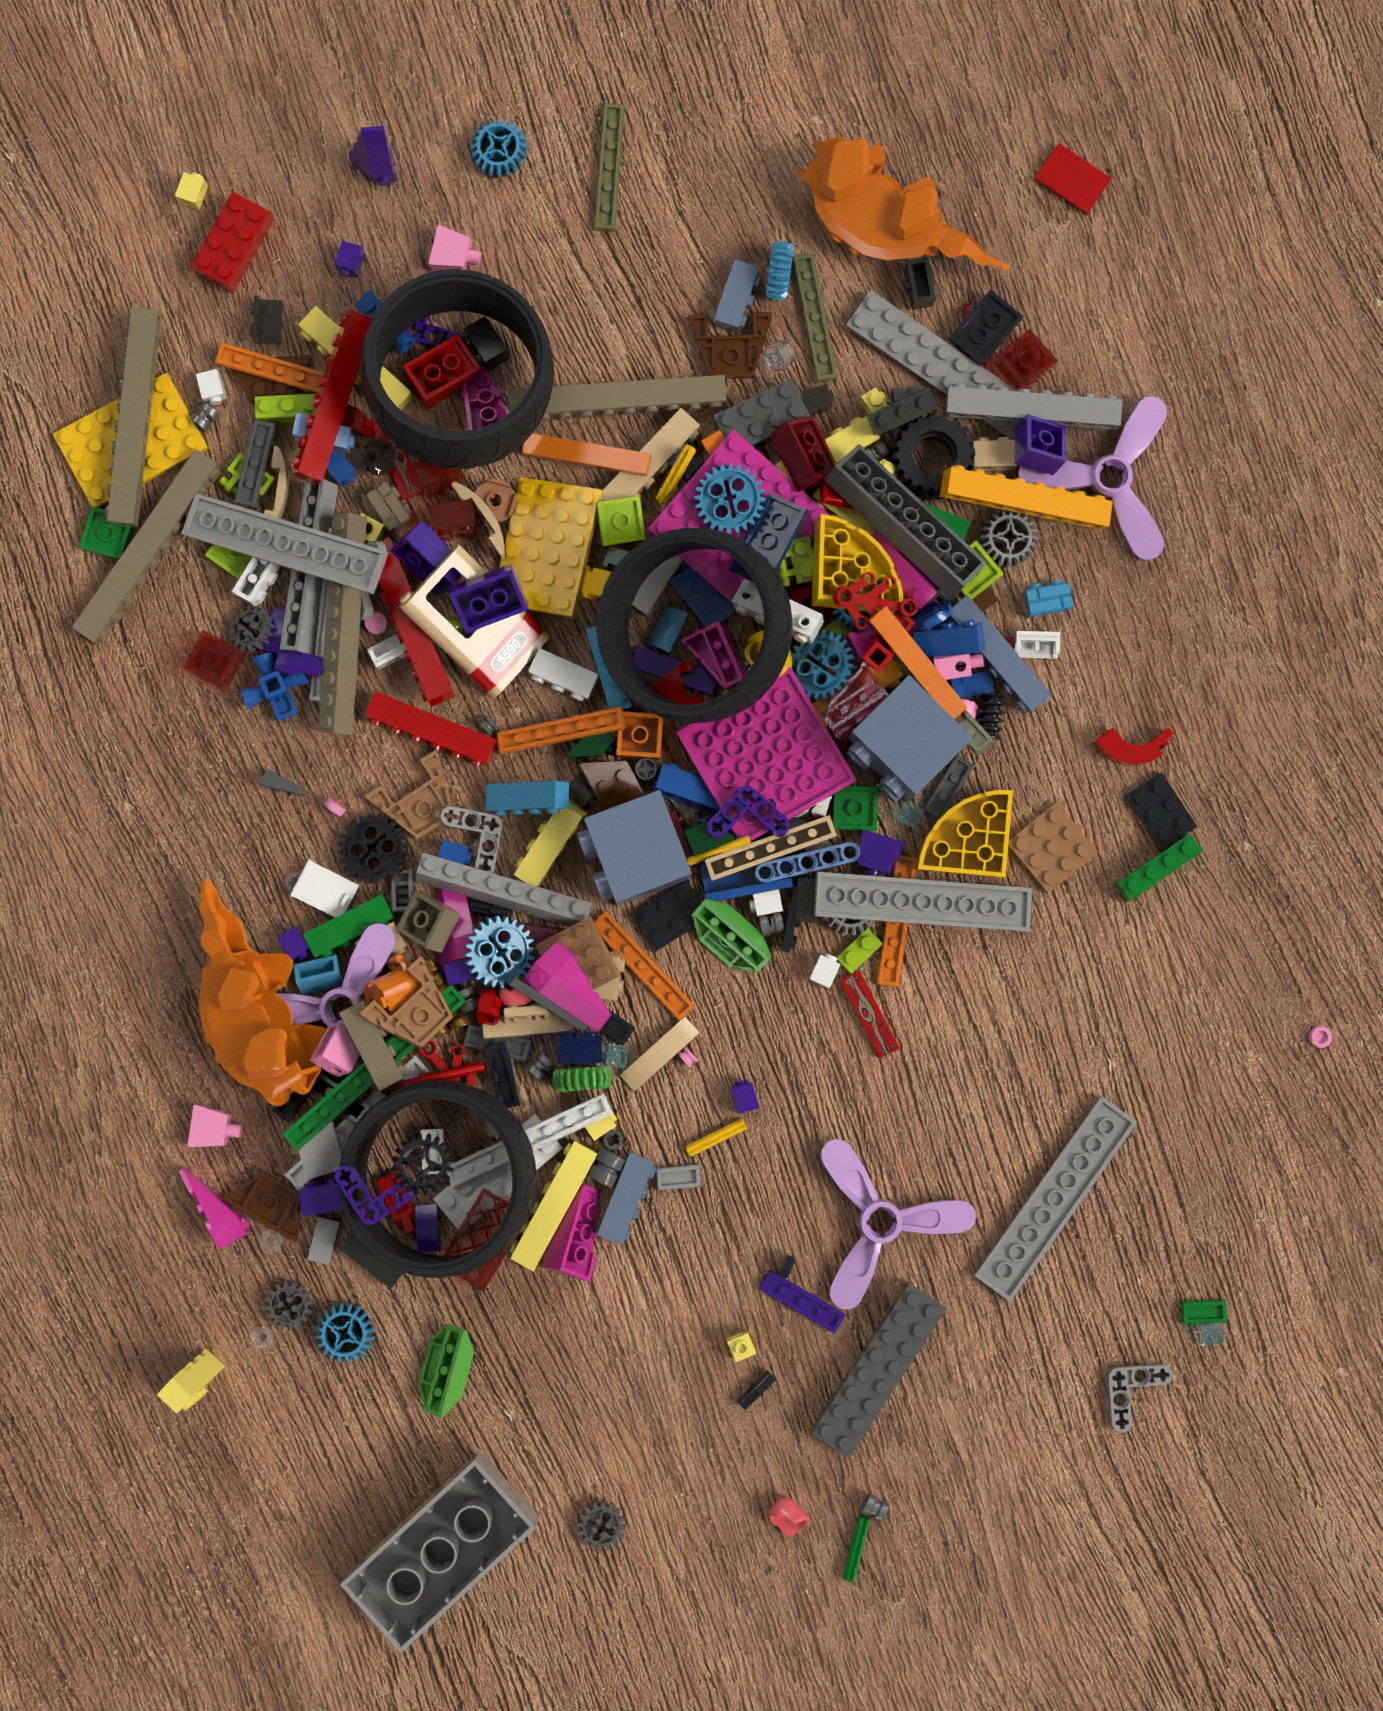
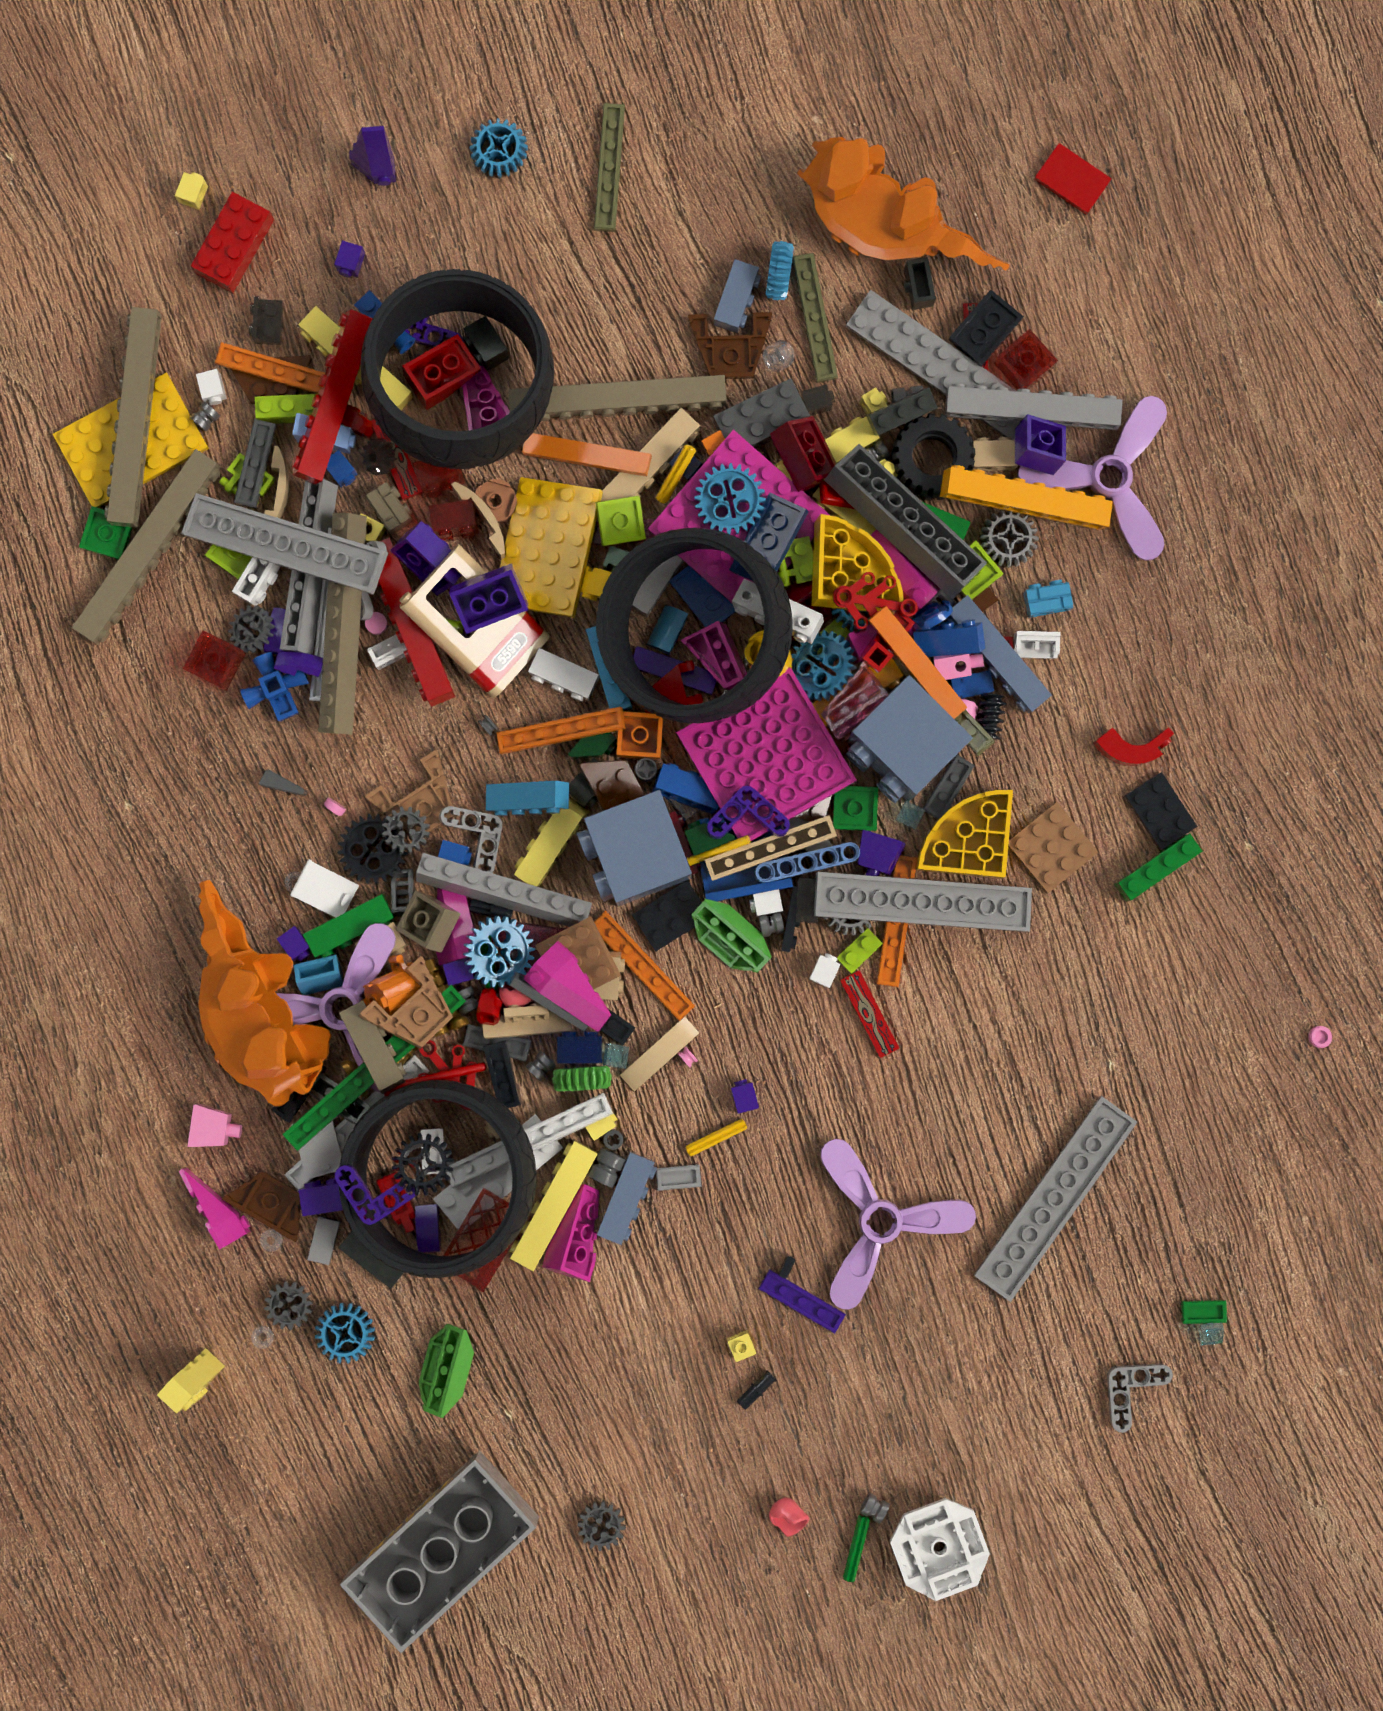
bright pink torso [310,1023,361,1077] -> none
red brick [365,691,498,768] -> none
bright pink torso [428,225,482,271] -> none
dark grey brick [810,1281,947,1459] -> none
none -> dark grey gear [382,807,430,855]
none -> white piece [890,1498,990,1601]

